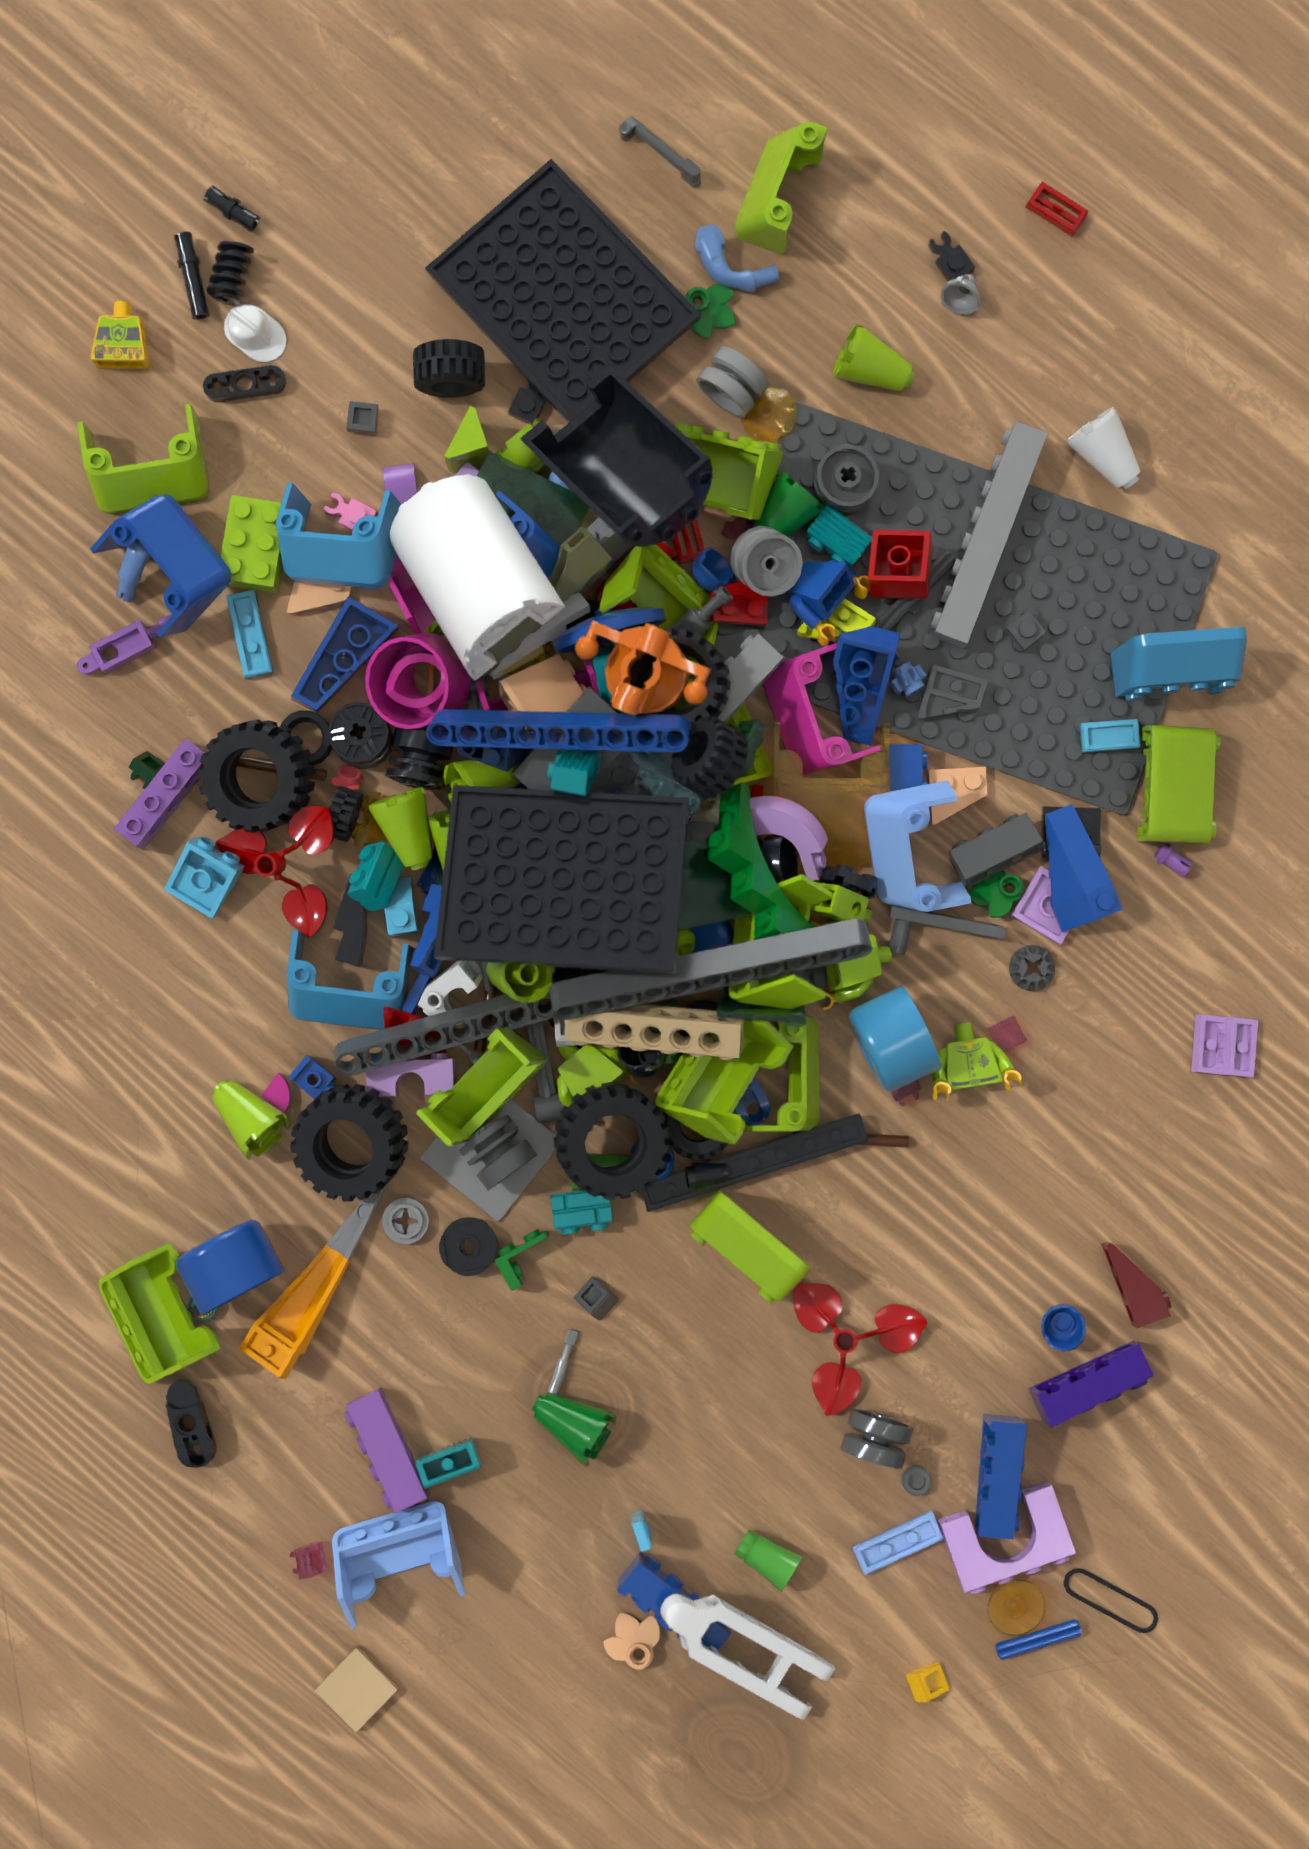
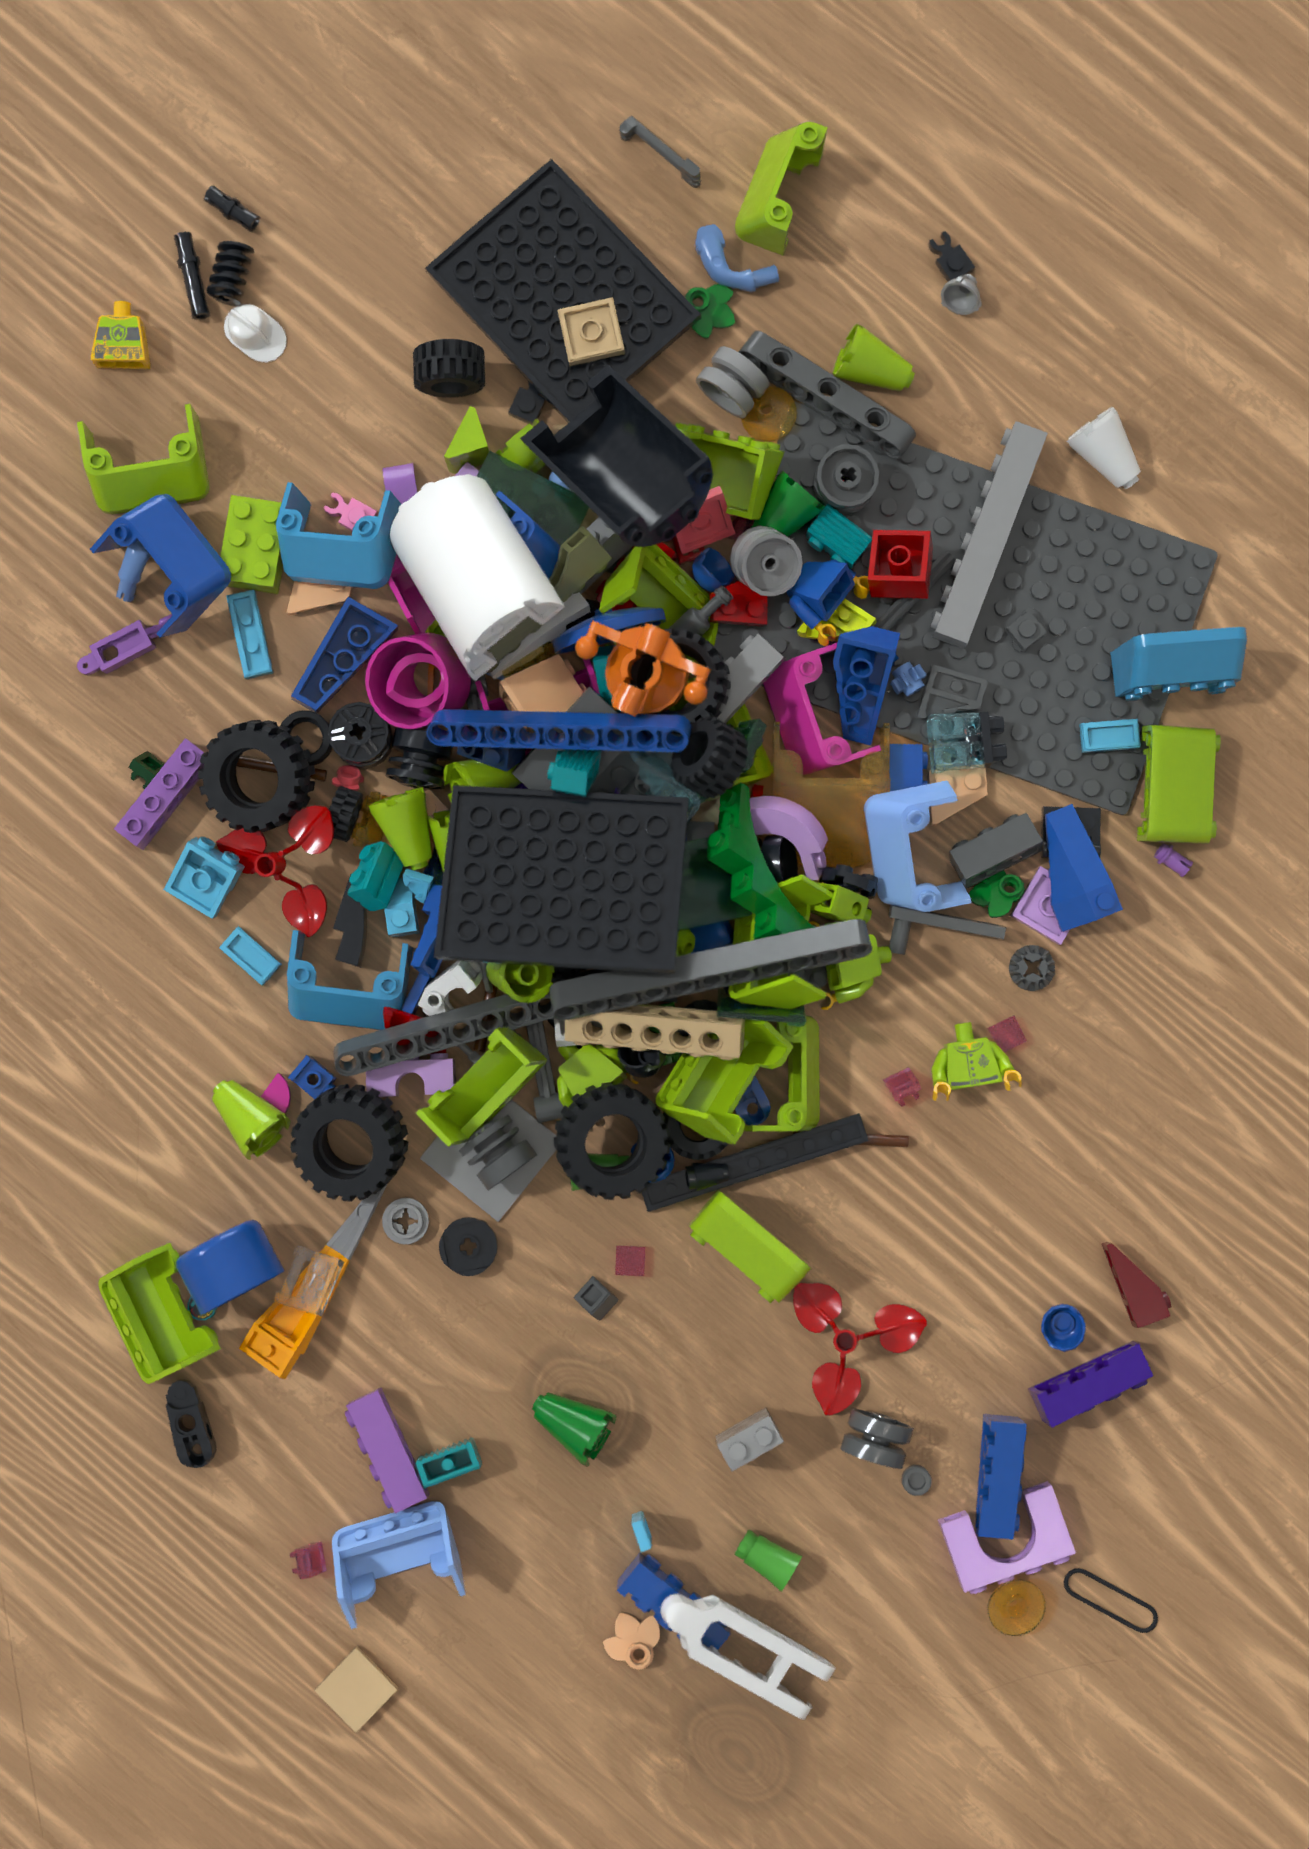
black beam [203,365,286,402] -> none
dark grey plate [346,401,379,435] -> none
green bracket [494,1229,549,1291] -> none
light grey piece [547,1329,578,1395] -> none
teal brick [550,1190,613,1235] -> none
dark azure piece [849,985,942,1092] -> none
light blue tile [852,1510,944,1575] -> none
yellow slope [906,1662,950,1703] -> none
blue axle [996,1619,1082,1660] -> none
red tile [1026,181,1089,237] -> none
lavender slope [1191,1014,1258,1078] -> none
none -> medium azure tile [219,926,282,986]
none -> clear plate [274,1245,344,1317]
none -> medium azure tile [403,868,434,904]
none -> tan tile [558,297,625,366]
none -> clear pink tile [615,1245,645,1276]
none -> coral tile [675,486,735,555]
none -> light grey brick [715,1407,784,1471]
none -> dark grey beam [739,331,916,459]
none -> clear light blue hips [926,711,1007,774]

